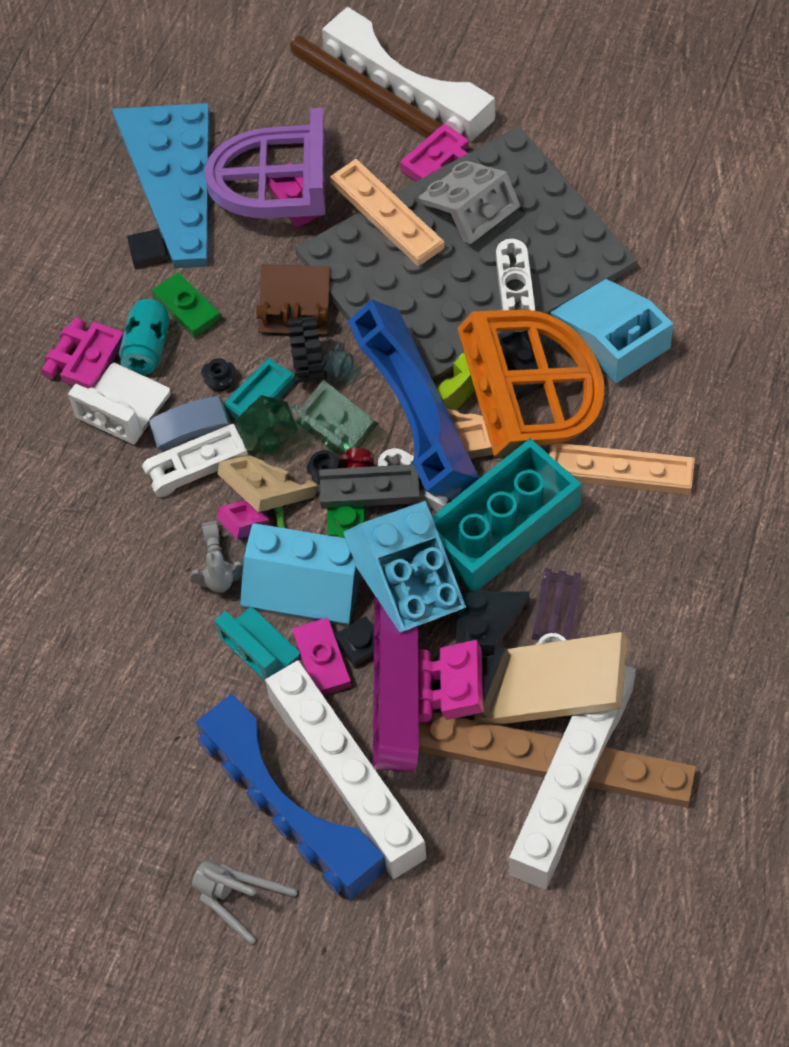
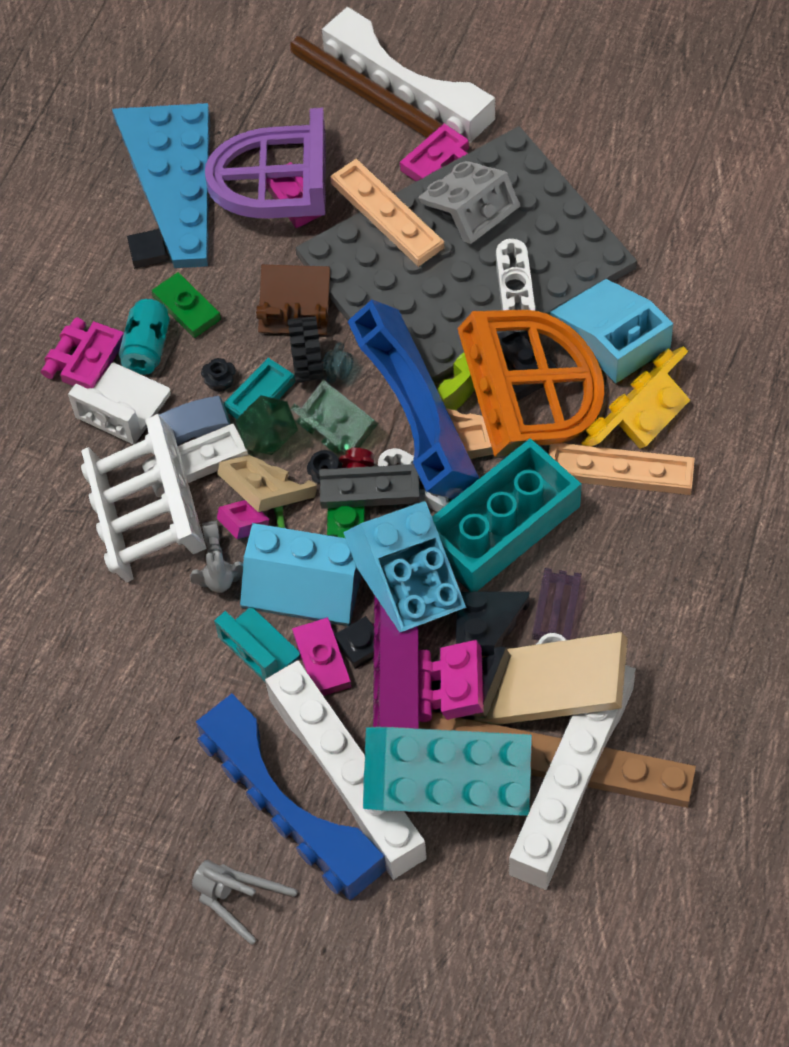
none -> white fence [81,414,207,582]
none -> teal brick [363,727,532,815]
none -> yellow bracket [581,346,690,449]

